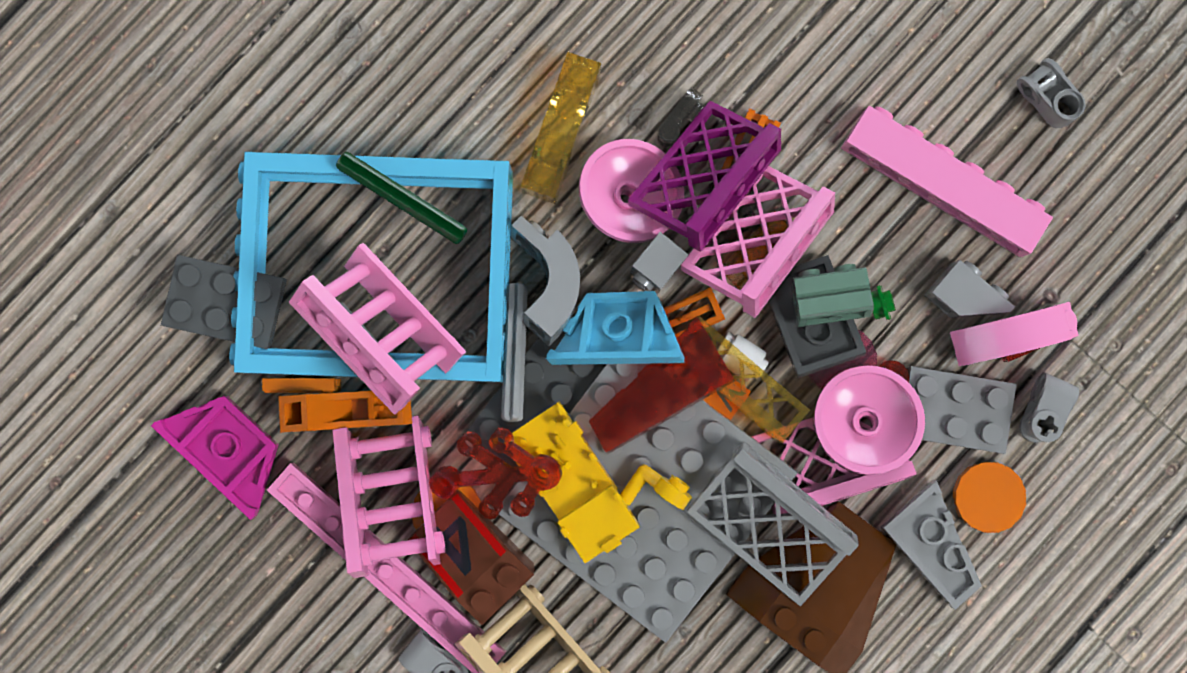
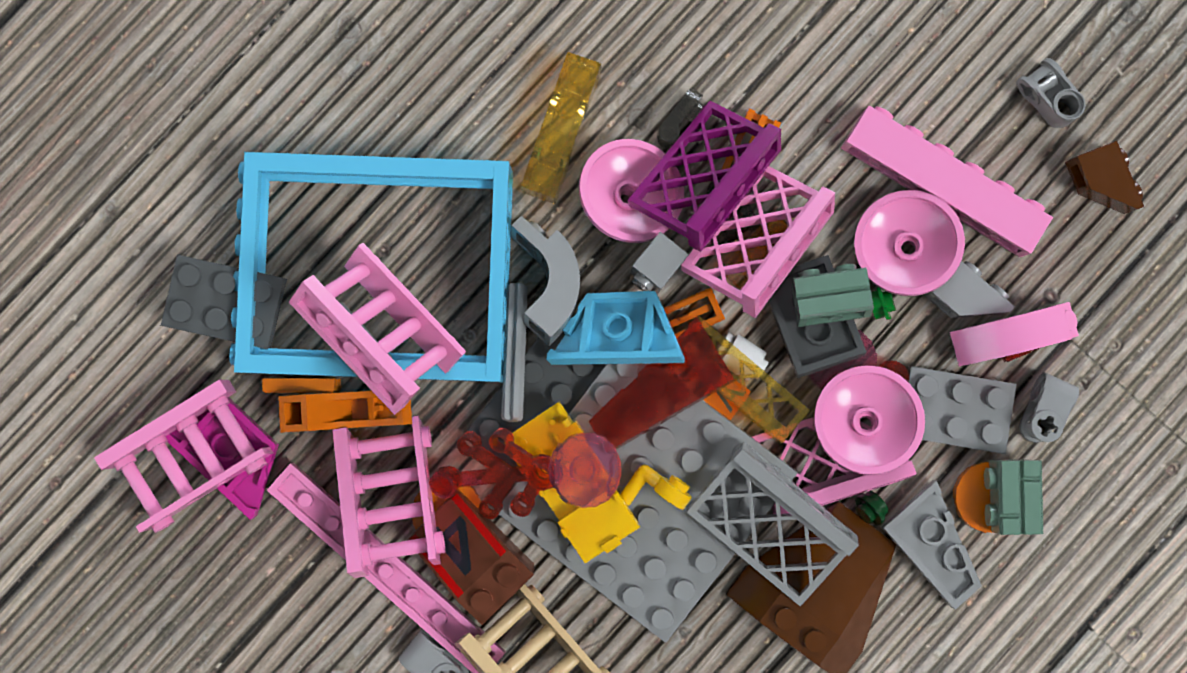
dark green axle [336,151,467,244] -> none
none -> bright pink fence [94,379,274,533]
none -> clear pink tile [549,433,621,508]
none -> bright pink dish [854,190,965,296]
none -> dark green plate [855,491,889,525]
none -> sand green brick [984,459,1043,535]
none -> reddish brown slope [1065,141,1144,214]

